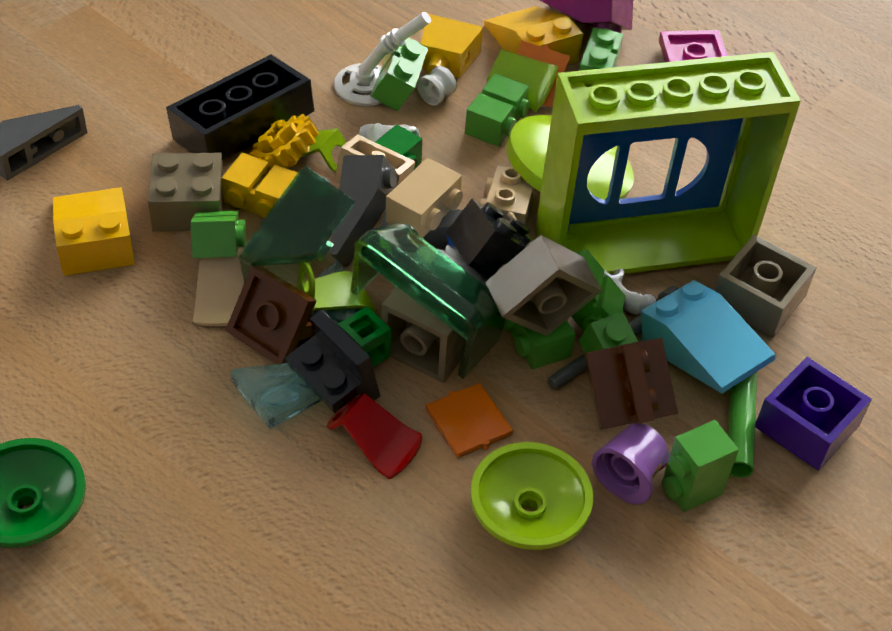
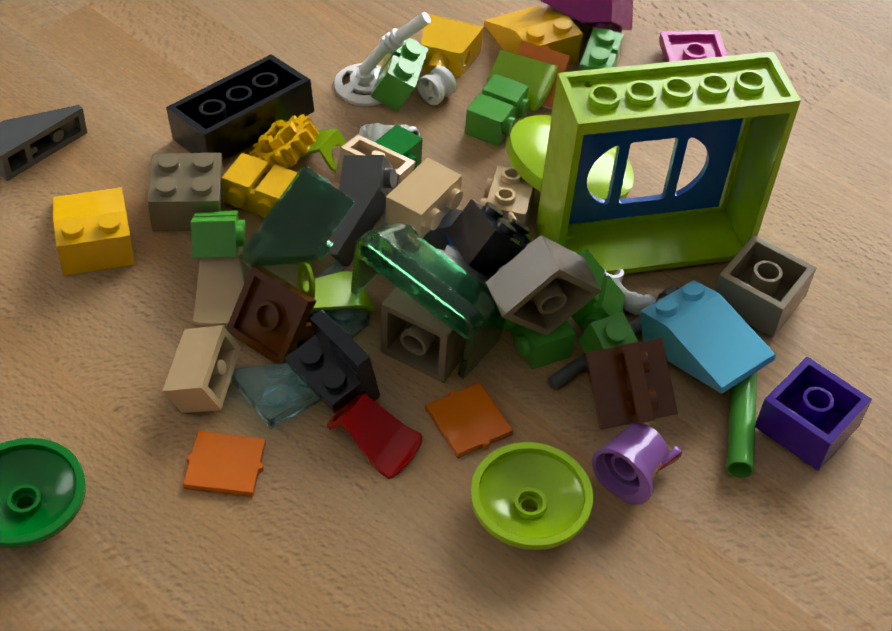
green brick [338,306,391,368] -> none
bright green piece [662,420,739,512] -> none
none -> tan brick [162,325,241,413]
none -> orange piece [183,431,266,497]

